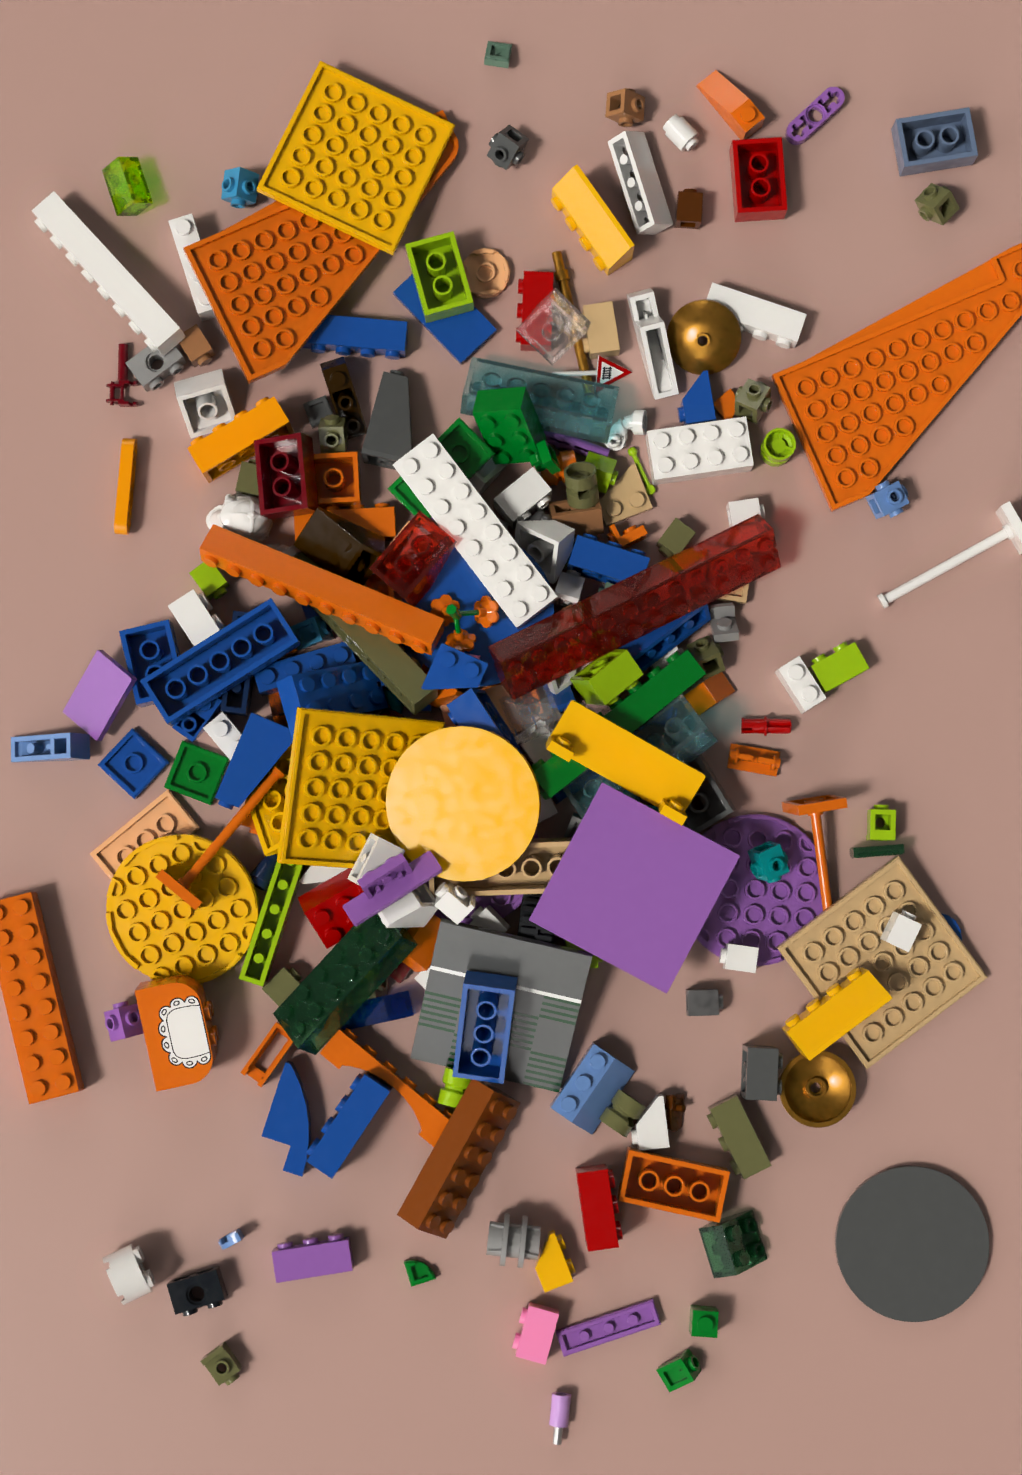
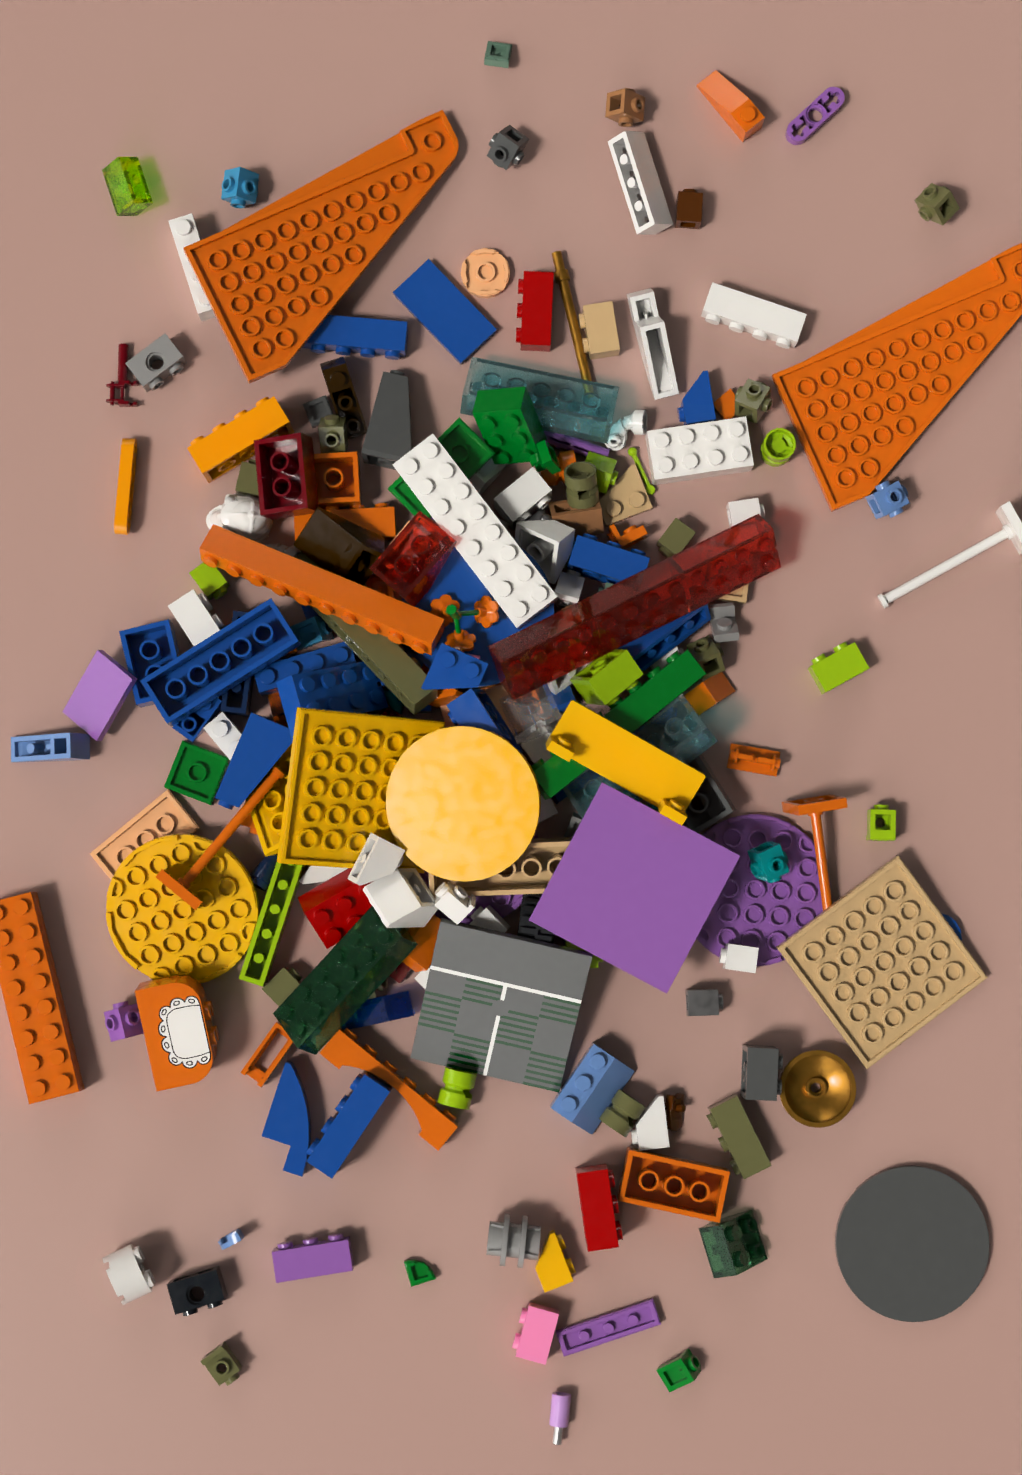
white brick [31,191,186,357] -> none
blue tile [98,728,170,799] -> none
white slope [174,369,236,439] -> none
medium nougat brick [179,324,215,368] -> none
yellow tile [257,61,455,255] -> none
medium lavender bracket [343,851,443,926] -> none
dark orange brick [397,1080,521,1239] -> none
lime brick [405,231,474,323] -> none
blue brick [452,970,518,1084] -> none
clear slope [516,288,591,365] -> none
yellow slope [551,164,635,276] -> none
piece [552,355,632,391] -> none
white brick [663,114,699,152] -> none
pearl gold dish [667,299,741,375] -> none
green brick [689,1305,719,1338] -> none
red brick [729,137,787,222] -> none
red axle [741,716,792,736] -> none
white brick [775,656,826,714] -> none
yellow slope [782,967,893,1061] -> none
clear green tile [849,844,905,859] -> none
white brick [880,910,922,952] -> none
sand blue brick [891,107,978,177] -> none

